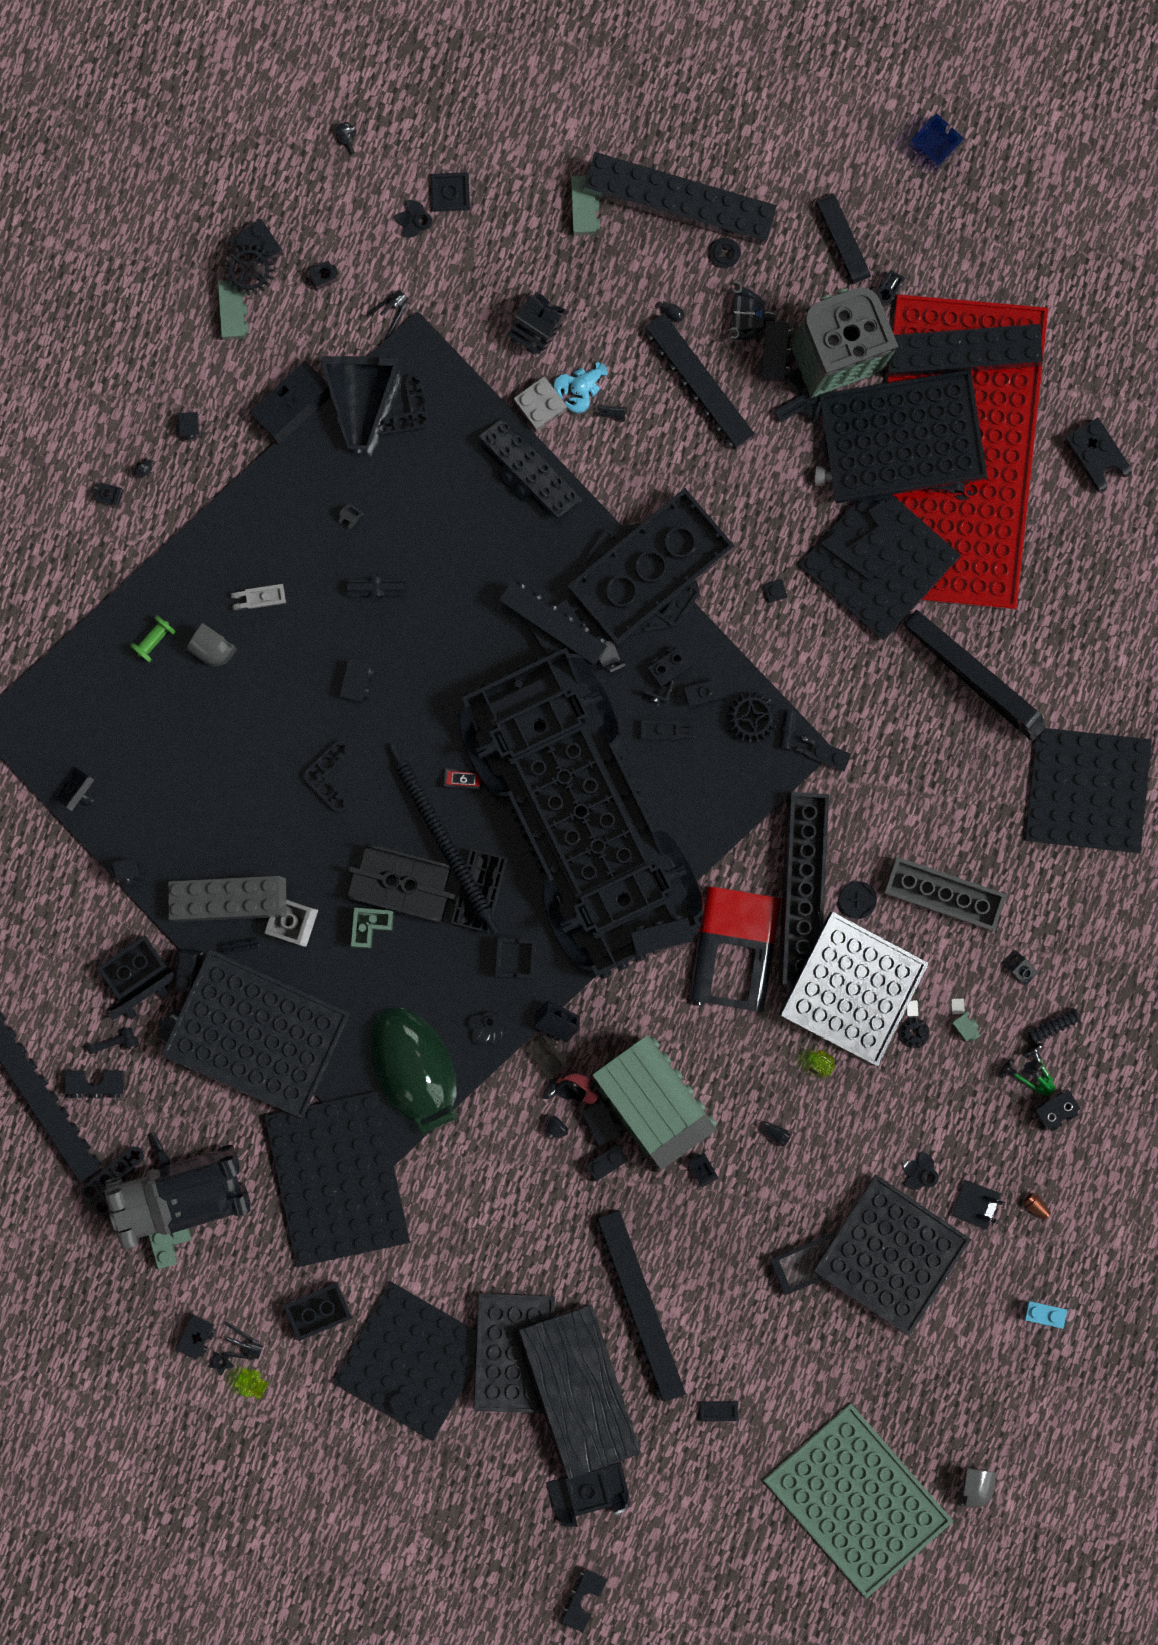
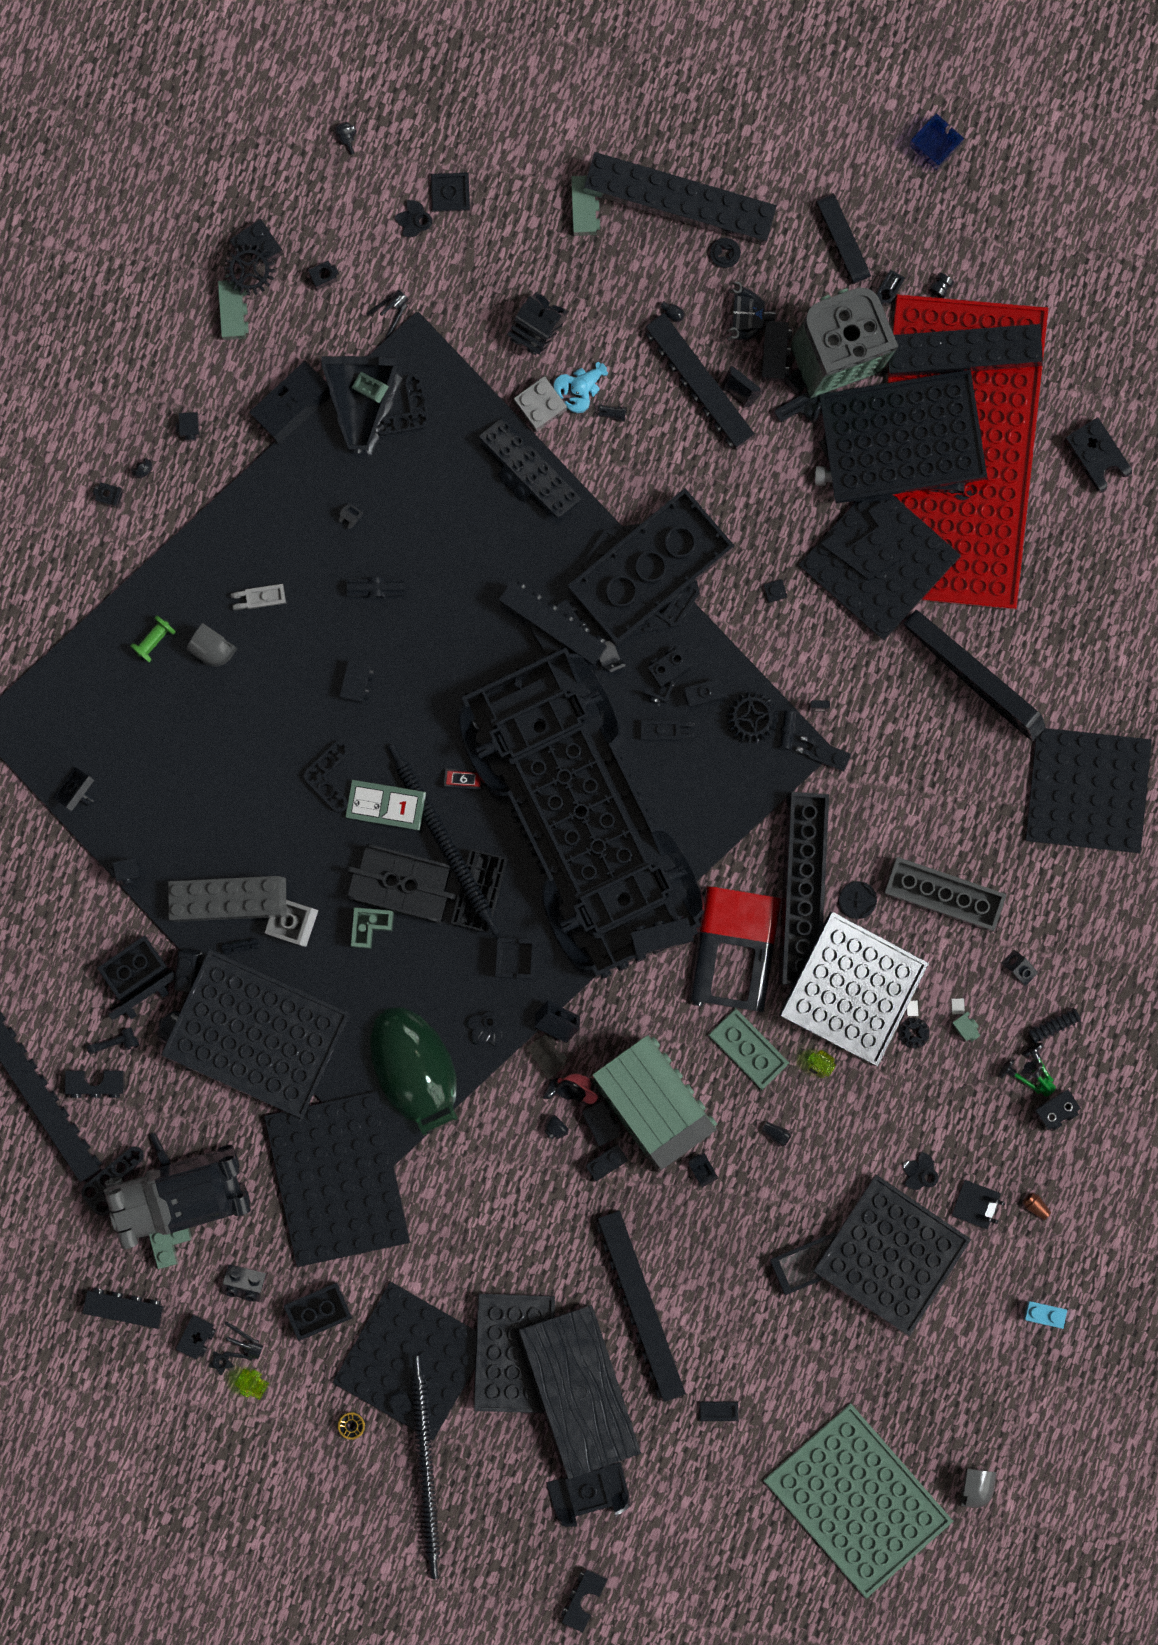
none -> black brick [83,1288,165,1329]
none -> black bracket [222,1264,266,1302]
none -> wheel [338,1412,365,1440]
none -> tile [346,780,426,830]
none -> sand green plate [352,372,389,403]
none -> black hose [410,1355,440,1579]
none -> sand green tile [709,1008,789,1090]
none -> black slope [722,366,761,408]
none -> black tile [809,700,830,712]
none -> black wheel [928,272,955,298]

